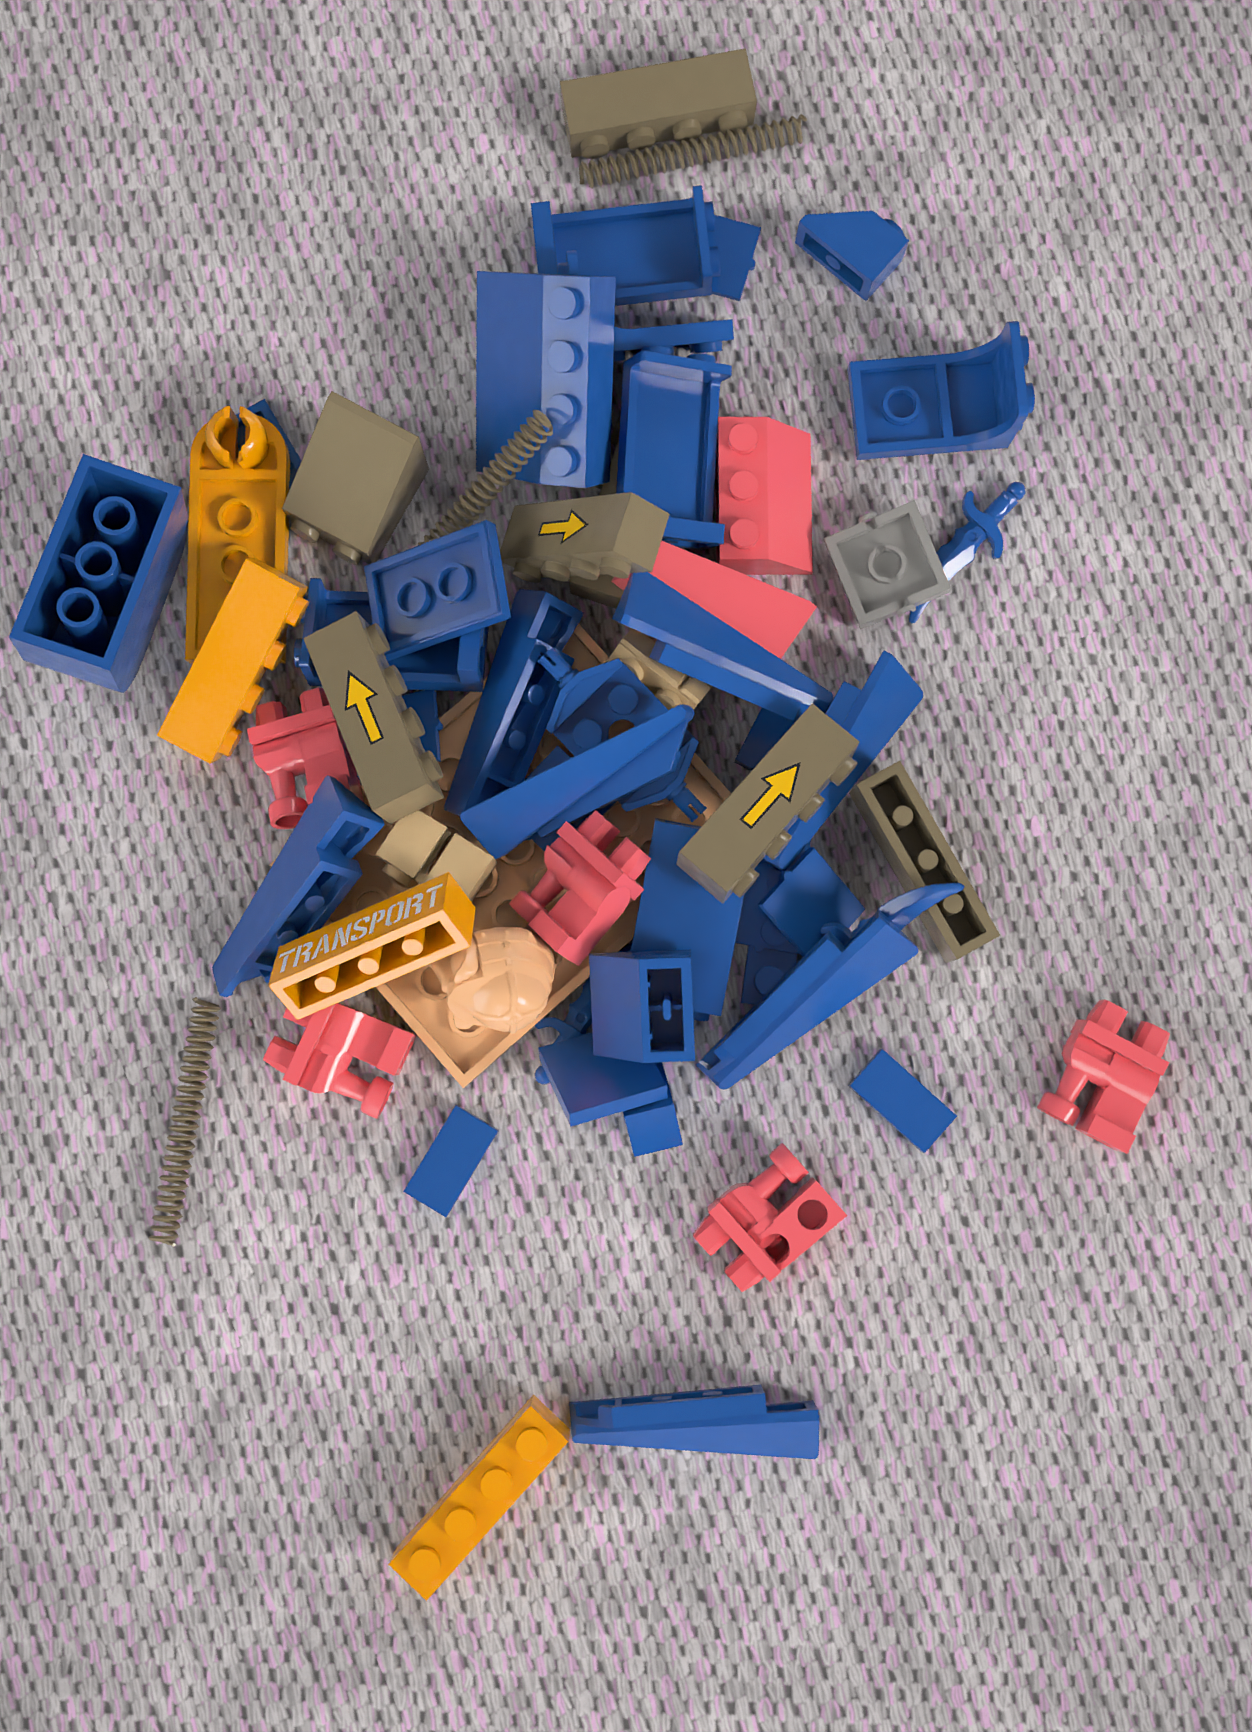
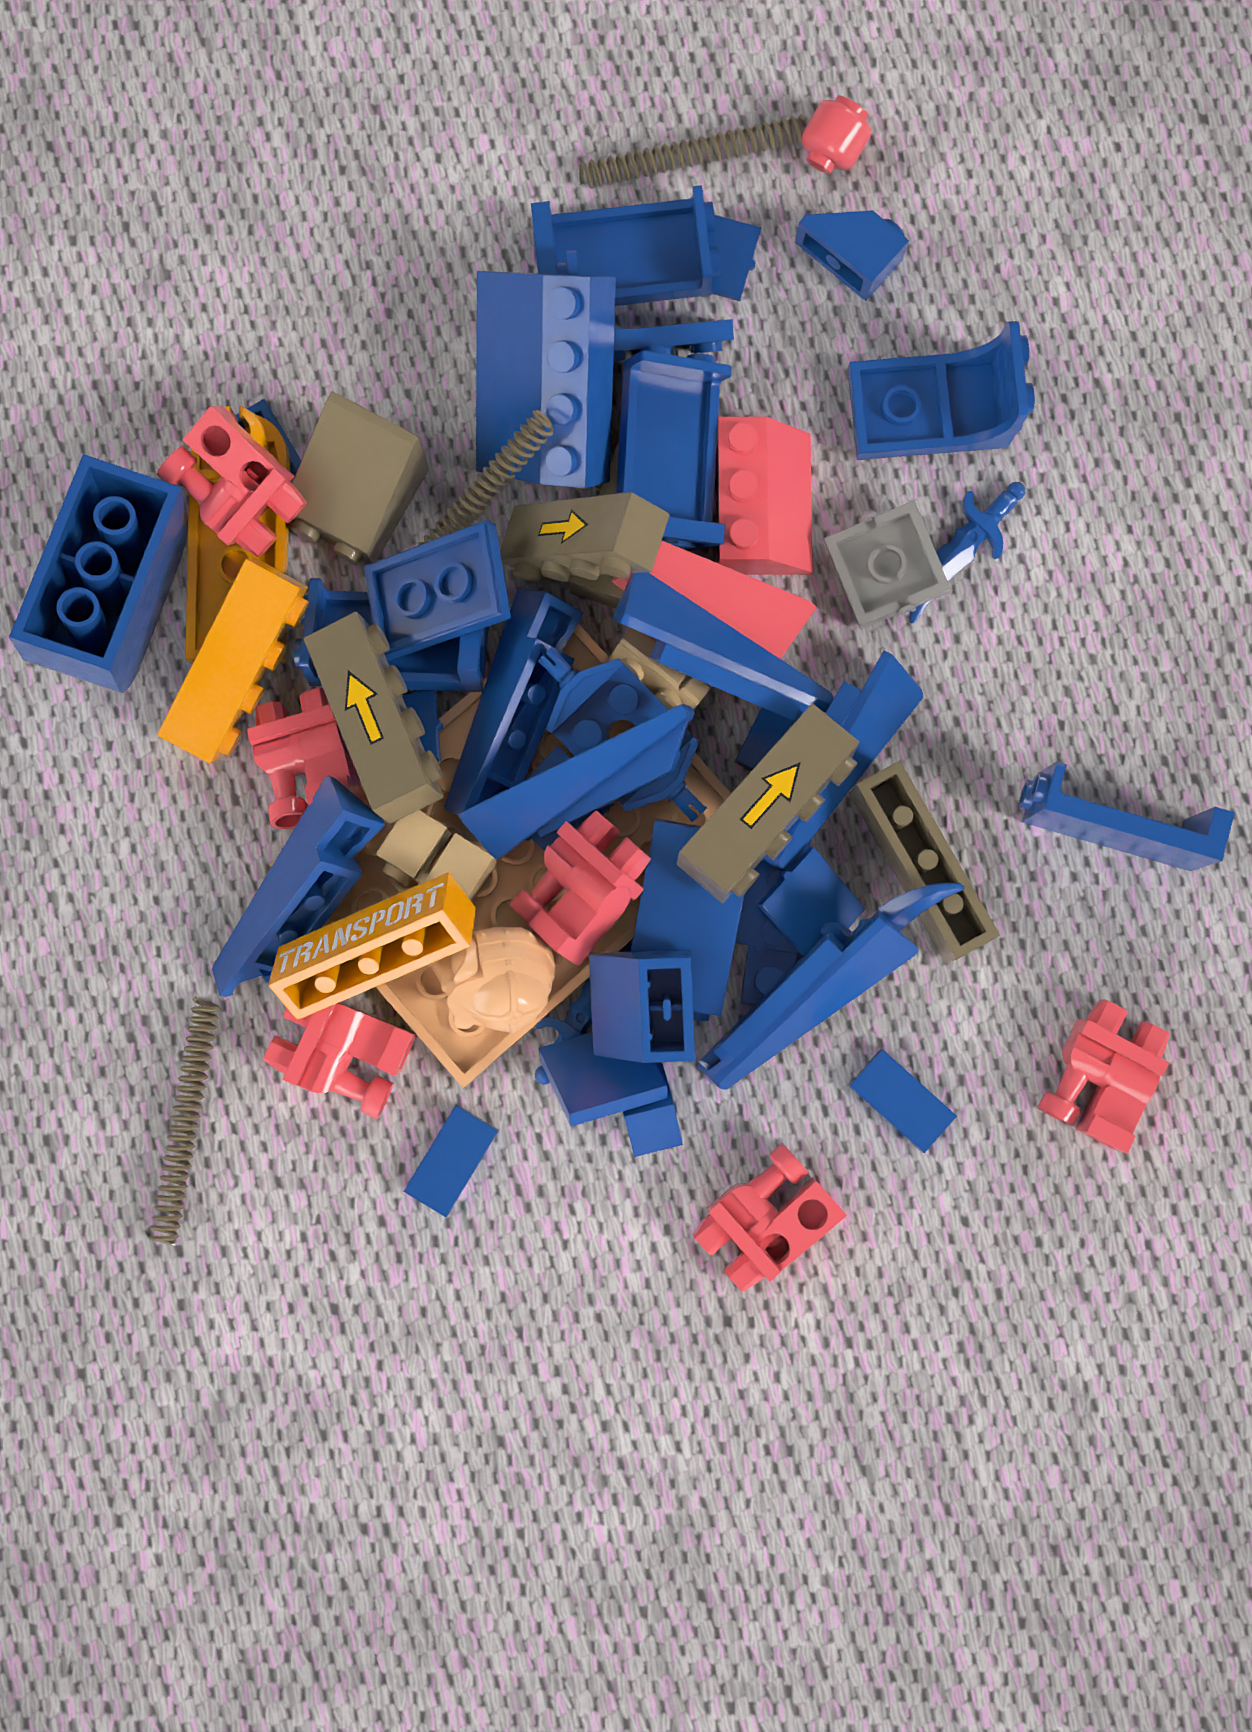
light orange brick [388,1394,570,1601] -> none
dark tan brick [560,48,757,159] -> none
blue wedge [569,1384,819,1459] -> none
none -> coral hips [156,405,307,557]
none -> coral head [801,95,872,175]
none -> blue panel [1019,762,1235,871]

